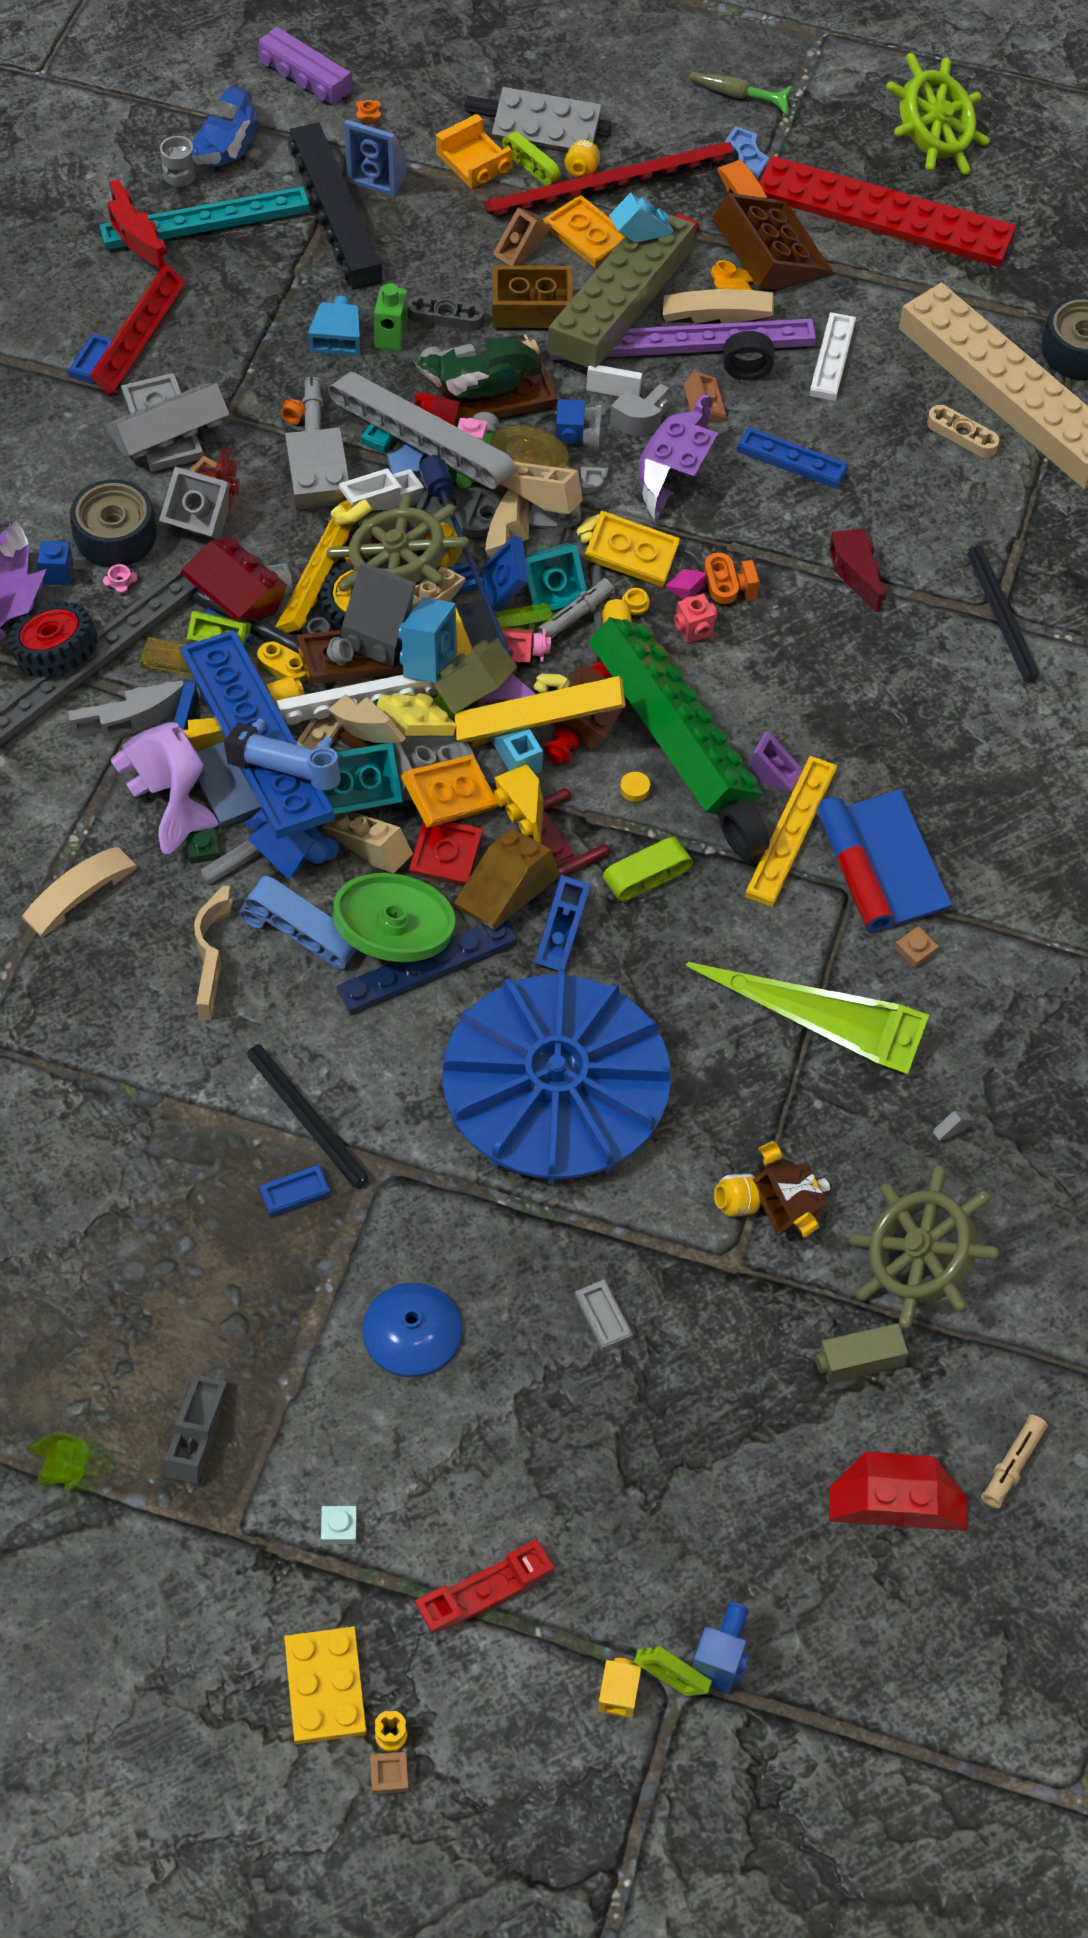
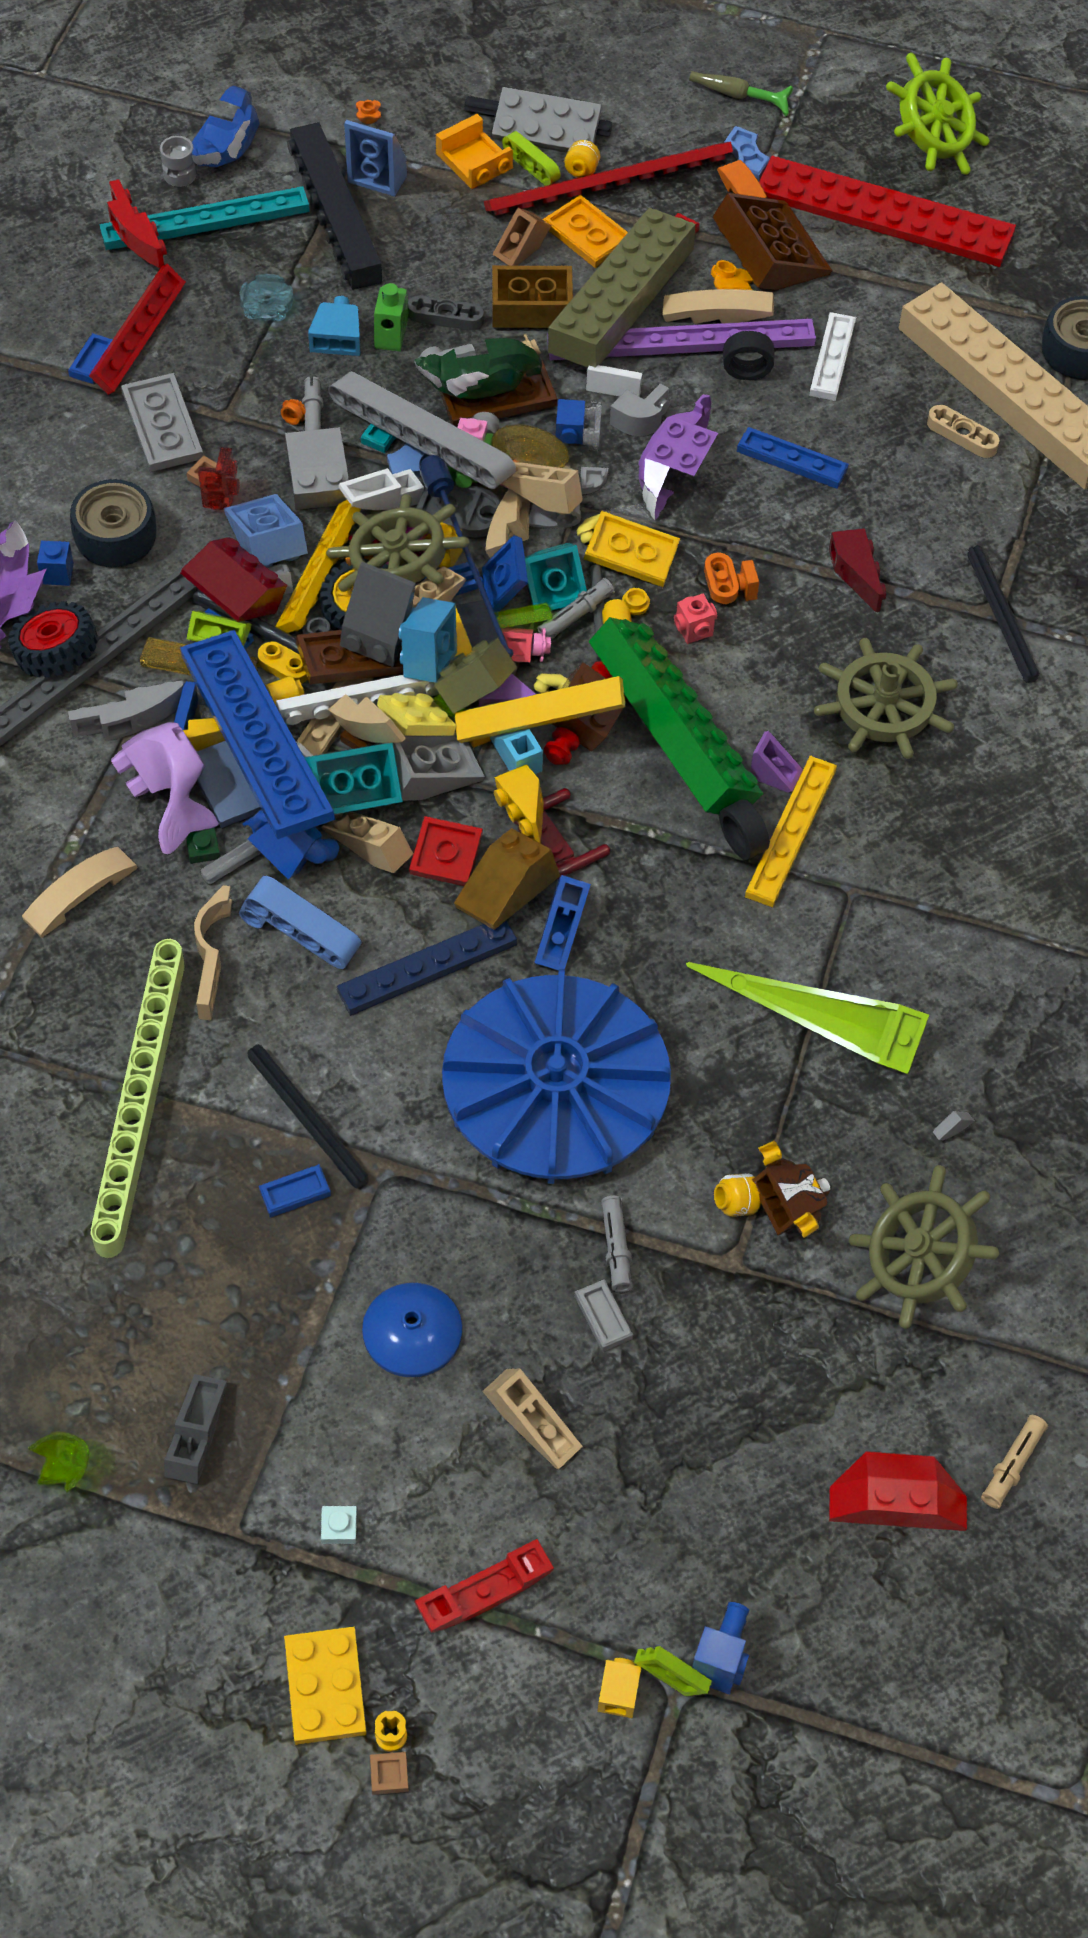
bright pink plate [103,564,137,594] -> none
light grey slope [104,383,229,459] -> none
light grey slope [159,466,229,540] -> none
medium blue piece [223,718,341,790] -> none
medium lavender brick [258,27,353,106] -> none
light grey plate [327,637,354,666] -> none
light yellow arm [330,499,373,525] -> none
bright green dish [332,873,455,962] -> none
light orange tile [401,754,499,828] -> none
red brick [414,391,460,425] -> none
lime beam [603,837,693,902] -> none
medium azure slope [609,192,673,243] -> none
yellow tile [620,772,650,802] -> none
dark pink slope [666,569,706,599] -> none
nougat slope [684,371,727,423] -> none
olive brick [815,1323,909,1384] -> none
blue door [816,789,952,932] -> none
medium nougat plate [894,926,939,969] -> none
none -> yellowish green beam [91,939,184,1258]
none -> medium blue slope [224,494,308,568]
none -> clear light blue plate [240,274,293,321]
none -> tan slope [482,1368,583,1469]
none -> light grey pin [601,1195,633,1292]
none -> olive piece [814,638,958,759]

